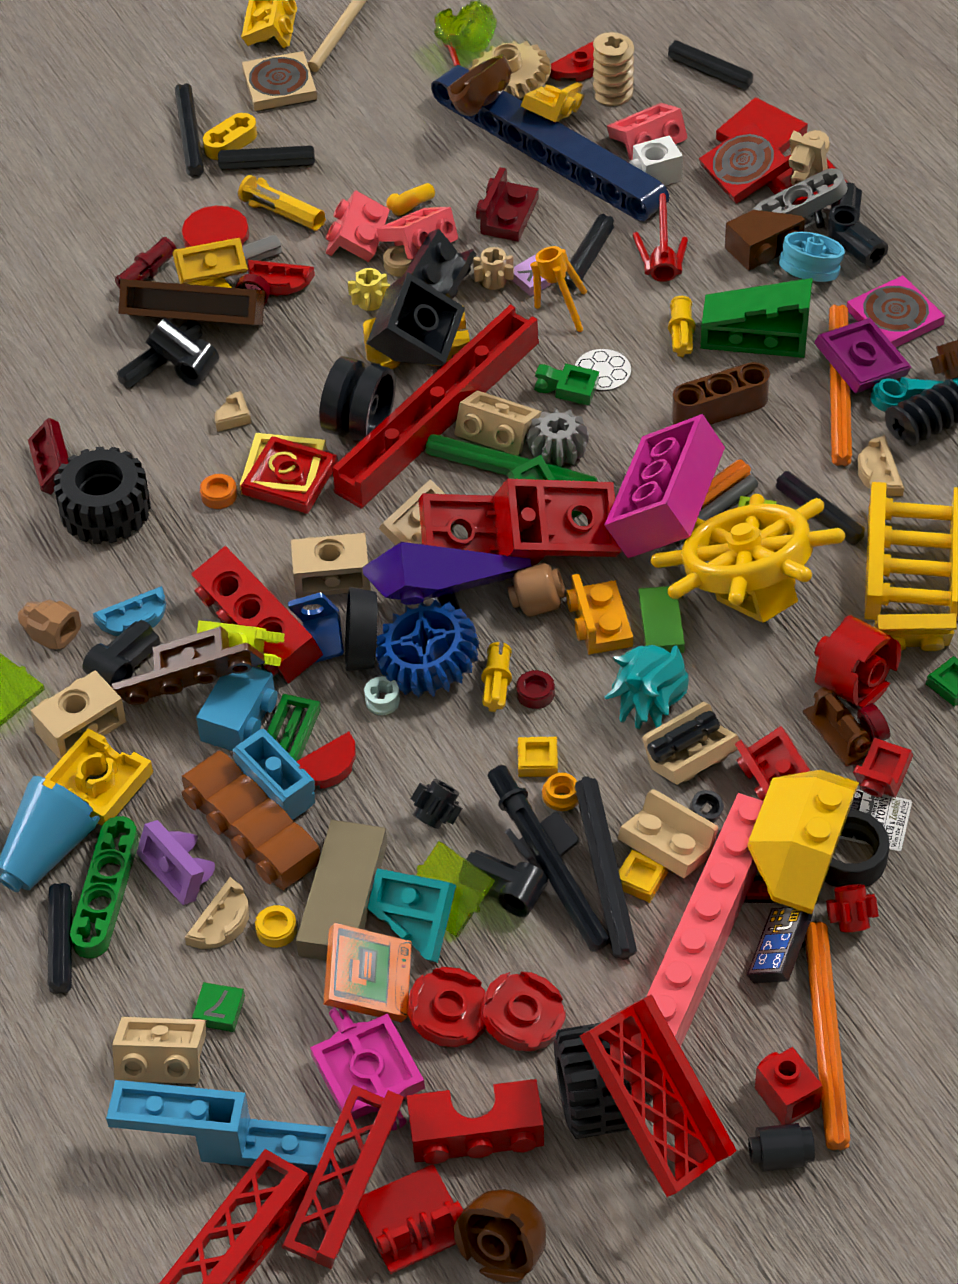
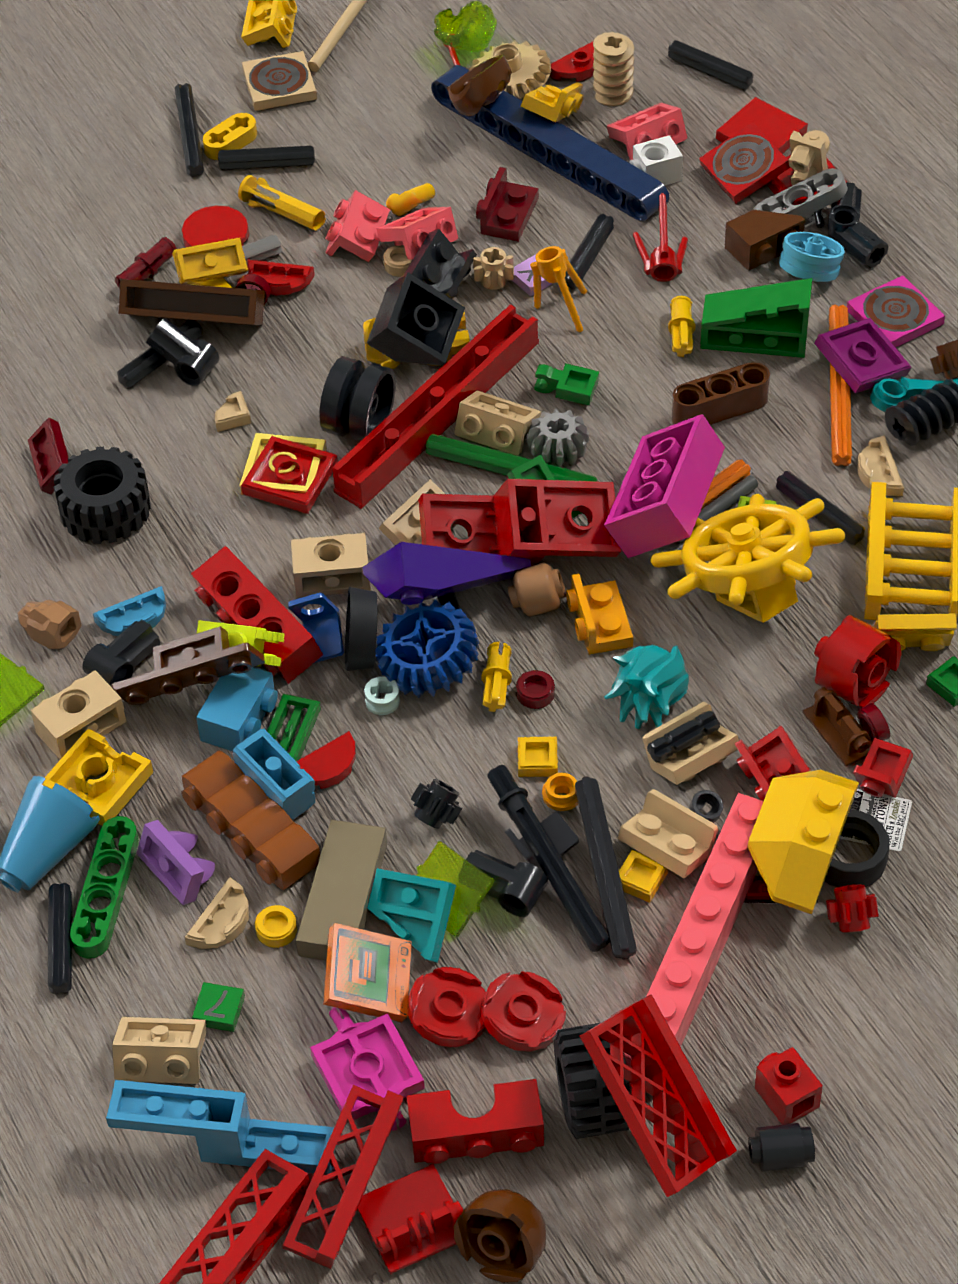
orange tile [200,474,237,509] -> none
light yellow gear [348,268,390,311] -> none
white sticker [575,349,631,390] -> none
bright green tile [639,586,685,653] -> none
tile [747,907,813,984] -> none
orange axle [805,922,850,1150] -> none

